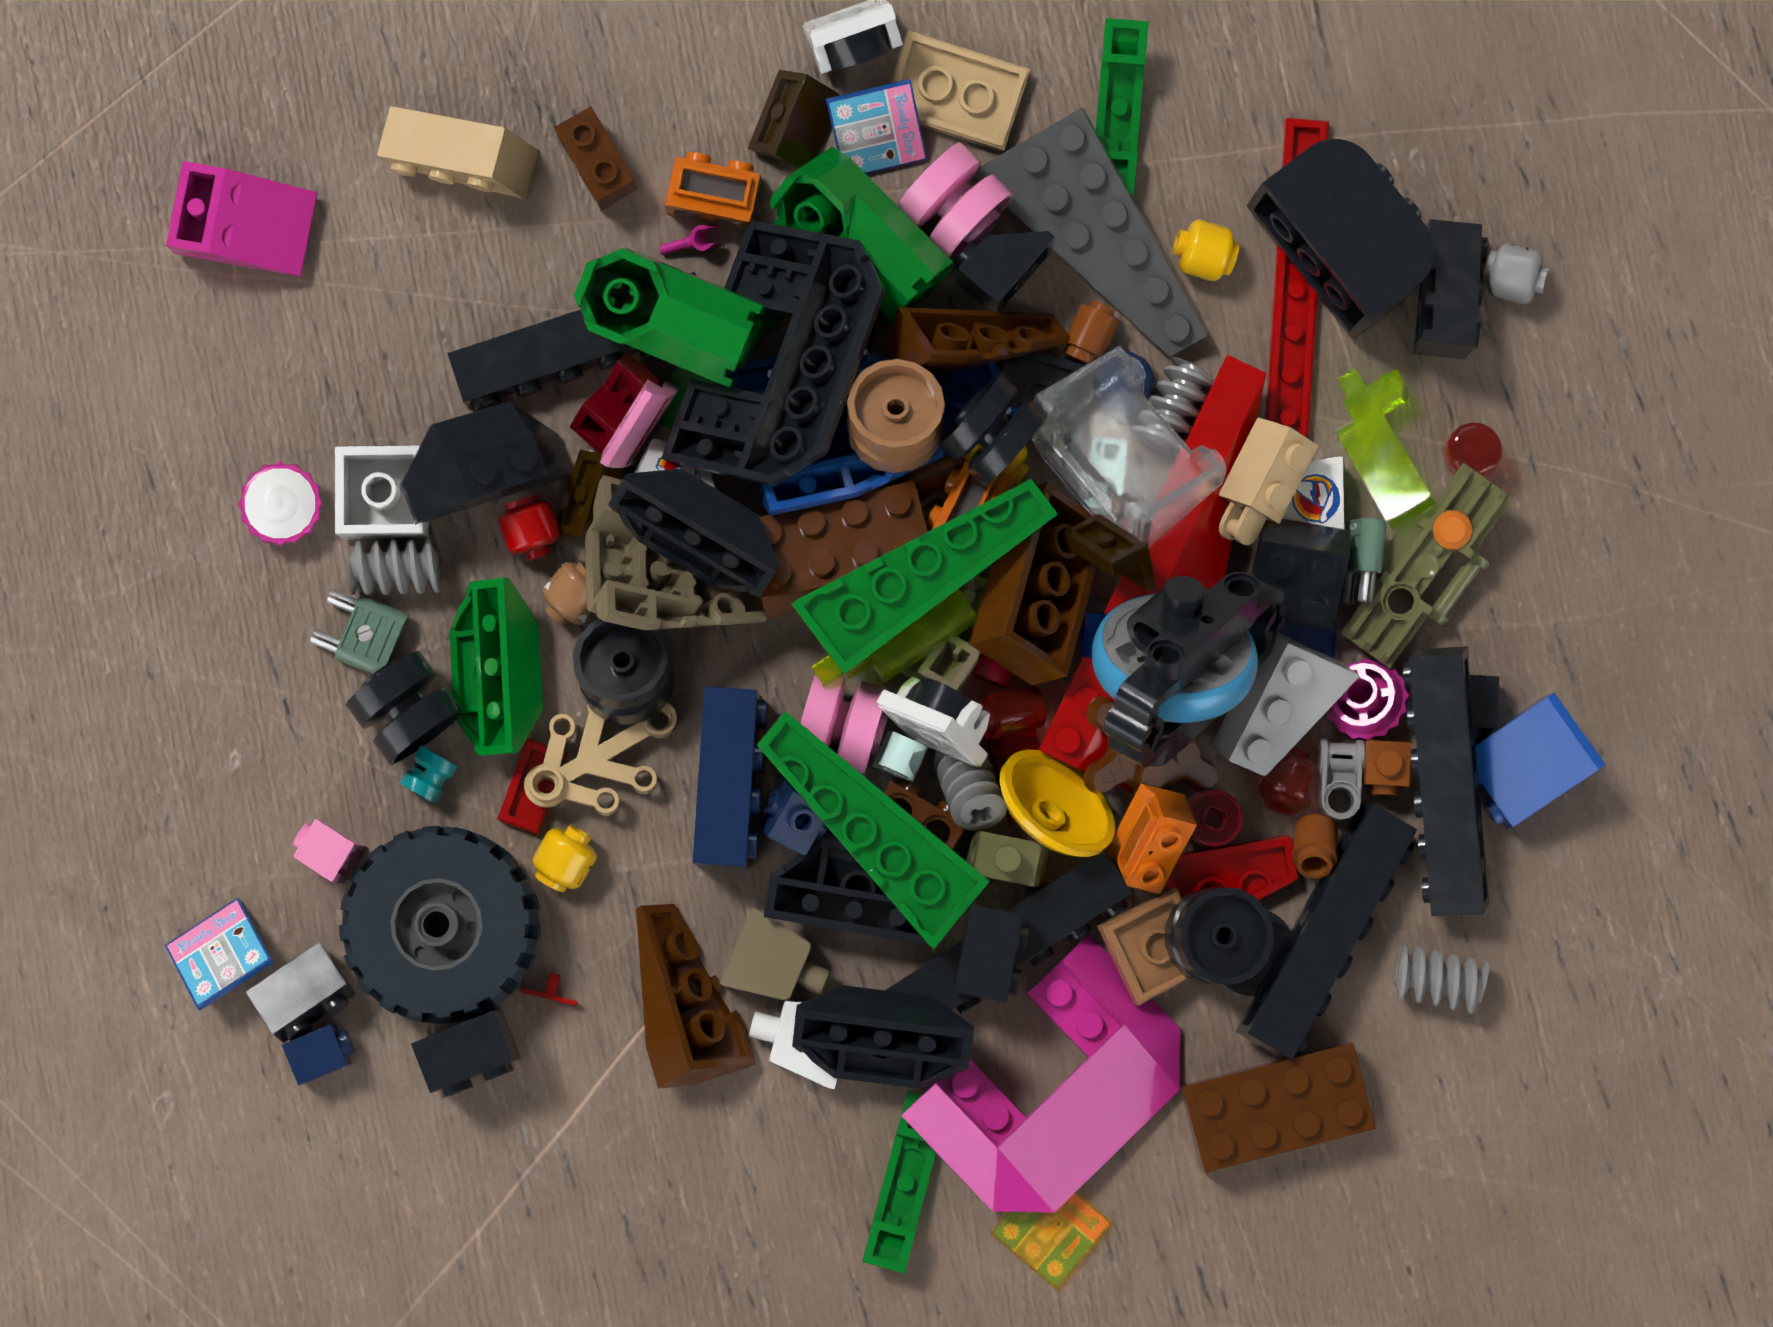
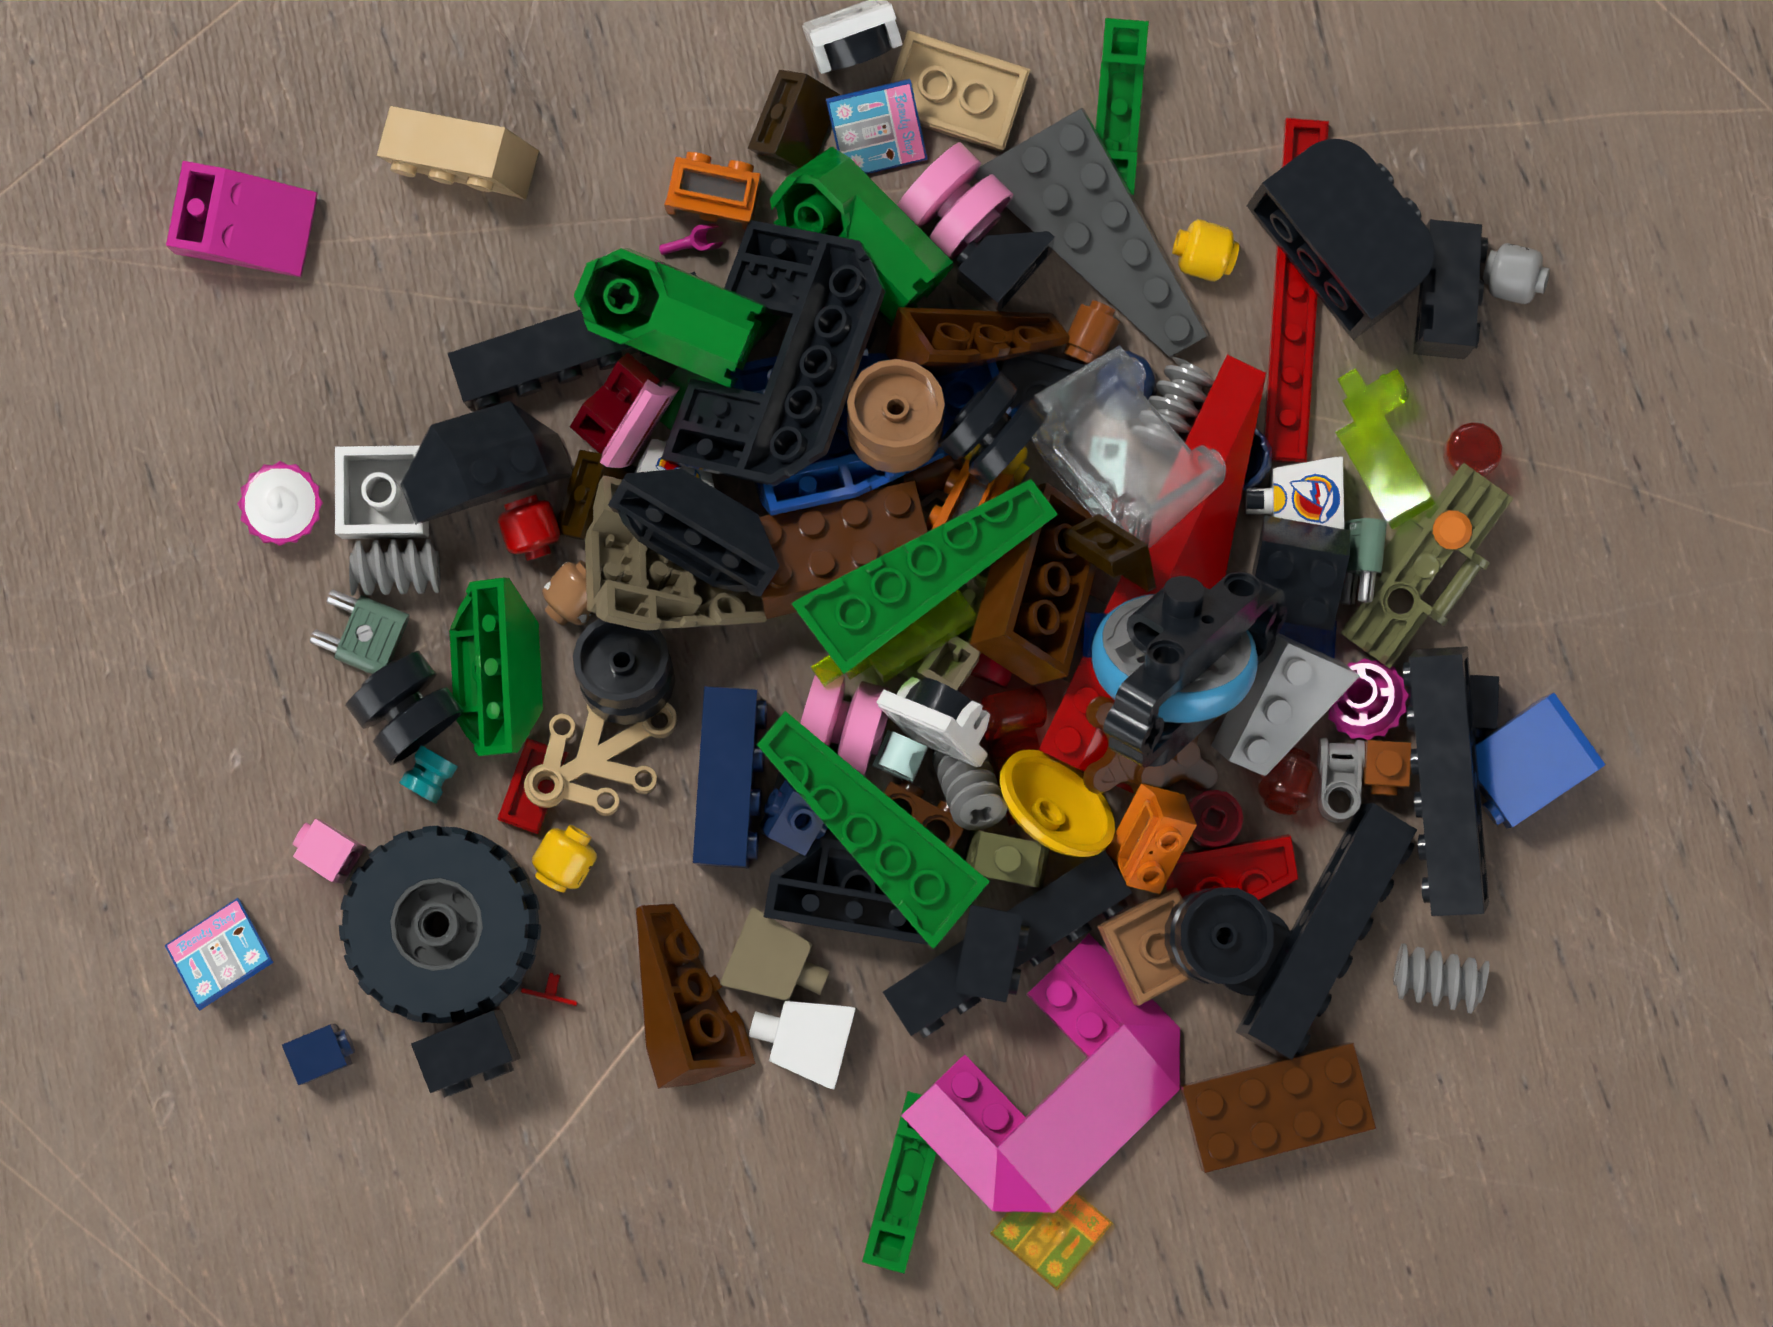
brick [246,942,356,1043] -> none
reddish brown brick [554,106,638,211] -> none
black wedge [792,985,974,1089] -> none
tan brick [1219,417,1319,545] -> none
dark orange brick [1293,814,1338,879] -> none

